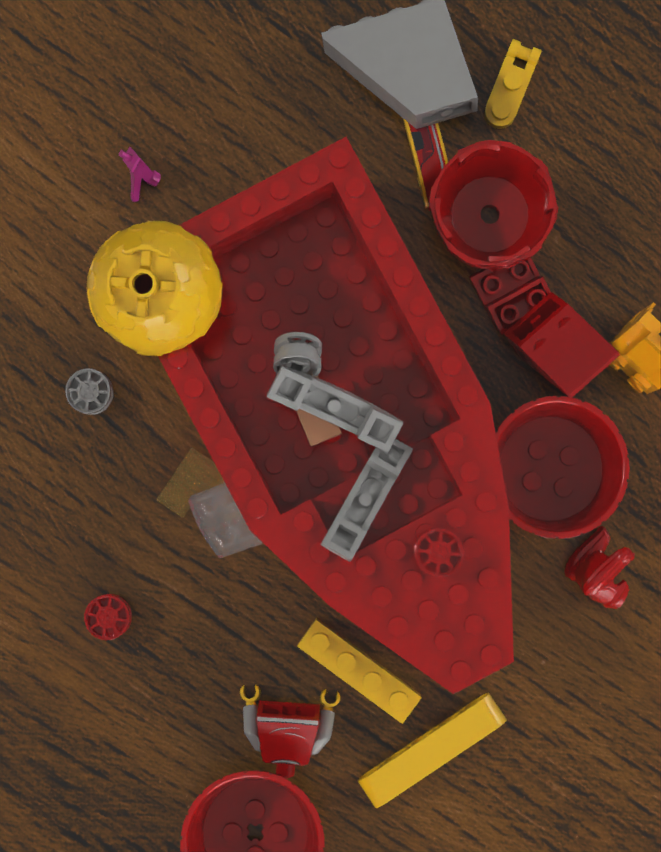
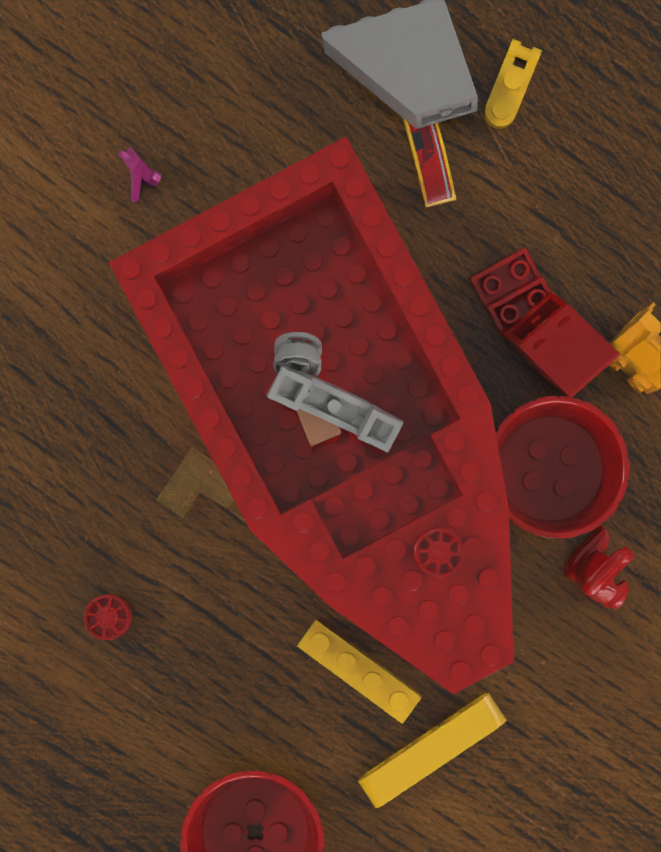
light grey wheel [65,368,114,415] -> none
yellow piece [86,221,223,356] -> none
clear slope [188,483,263,558] -> none
red torso [240,684,340,778] -> none
light grey slope [321,439,413,562] -> none
red piece [429,140,558,270] -> none

